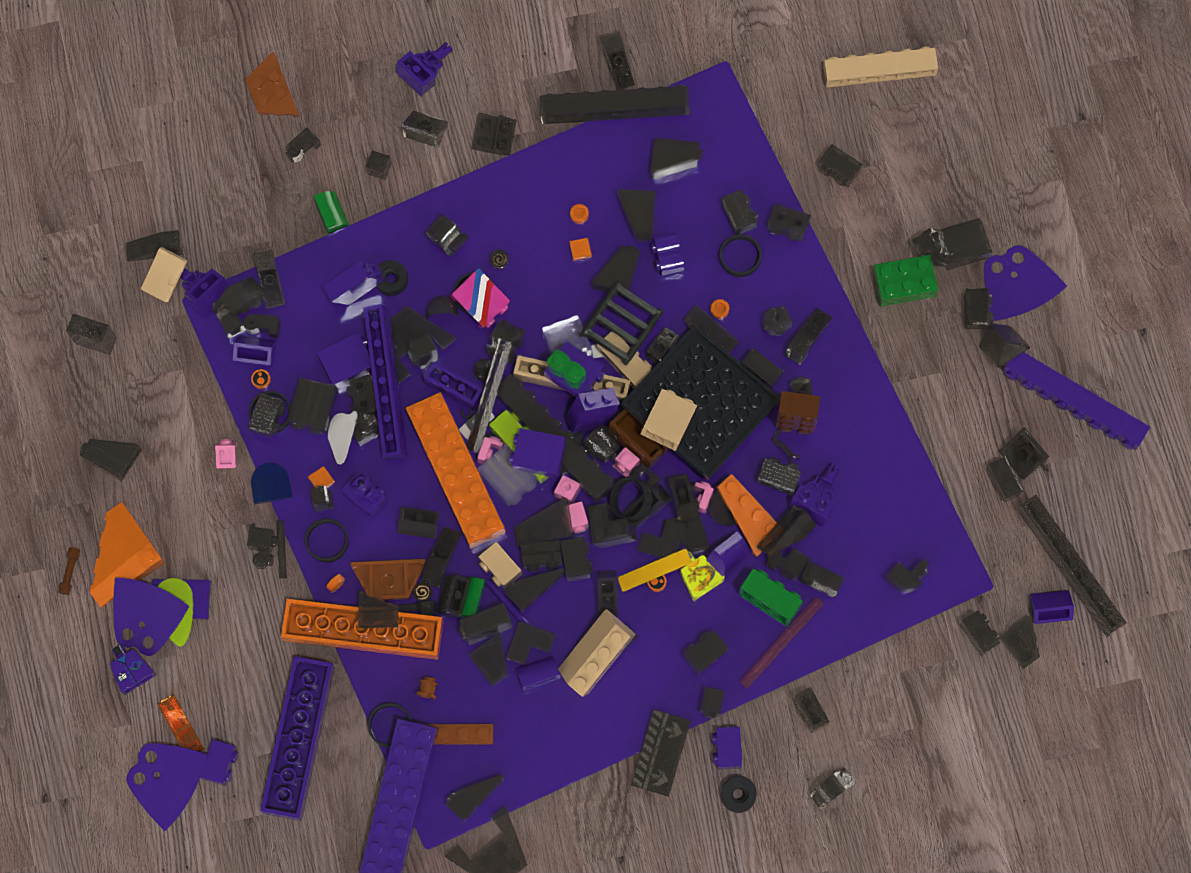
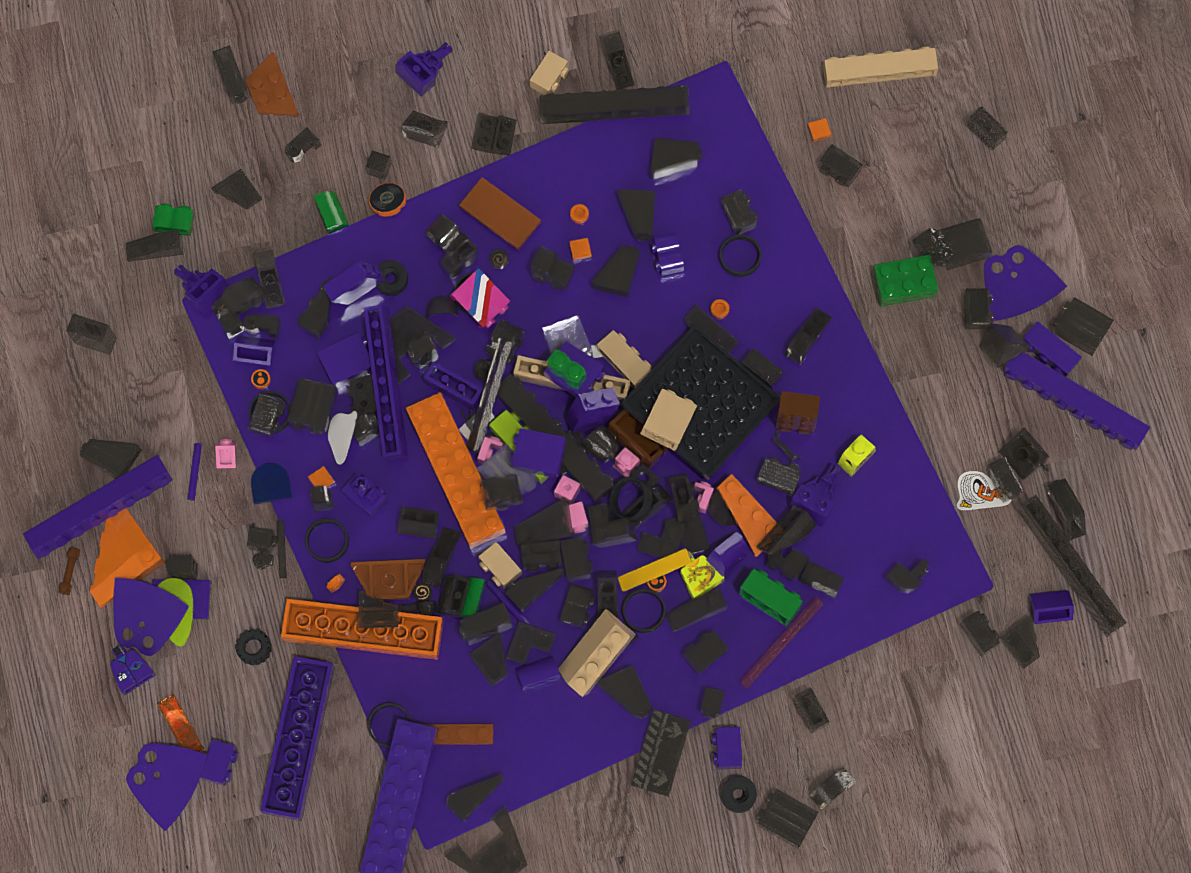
tan piece [141,247,187,303] -> none
dark orange brick [416,677,439,700] -> none
pearl dark grey bar [580,280,664,366] -> none
clear smoke leg [645,327,679,365] -> none
clear smoke brick [761,305,792,336] -> none
clear smoke brick [767,203,811,241] -> none
clear smoke brick [791,377,813,395] -> none
none -> dark purple brick [23,455,173,559]
none -> green brick [152,203,194,236]
none -> clear smoke brick [165,554,198,580]
none -> dark purple bar [187,443,202,501]
none -> clear smoke wing [211,169,262,210]
none -> clear smoke slope [212,45,250,104]
none -> black tyre [235,629,272,666]
none -> clear smoke slope [298,277,332,340]
none -> black tile [369,183,407,217]
none -> clear smoke brick [441,238,479,279]
none -> dark orange tile [459,177,541,251]
none -> clear smoke brick [480,474,523,511]
none -> tan brick [530,51,569,97]
none -> clear smoke brick [531,246,575,291]
none -> clear smoke brick [560,583,596,629]
none -> clear smoke slope [597,665,653,719]
none -> black tyre [623,589,666,633]
none -> clear smoke slope [665,588,727,633]
none -> clear smoke brick [756,789,819,849]
none -> orange tile [808,118,832,142]
none -> neon yellow torso [837,435,876,477]
none -> sticker [957,471,1012,510]
none -> clear smoke brick [967,106,1008,150]
none -> dark purple brick [1020,321,1082,377]
none -> clear smoke slope [1047,478,1086,541]
none -> clear smoke brick [1052,297,1114,356]

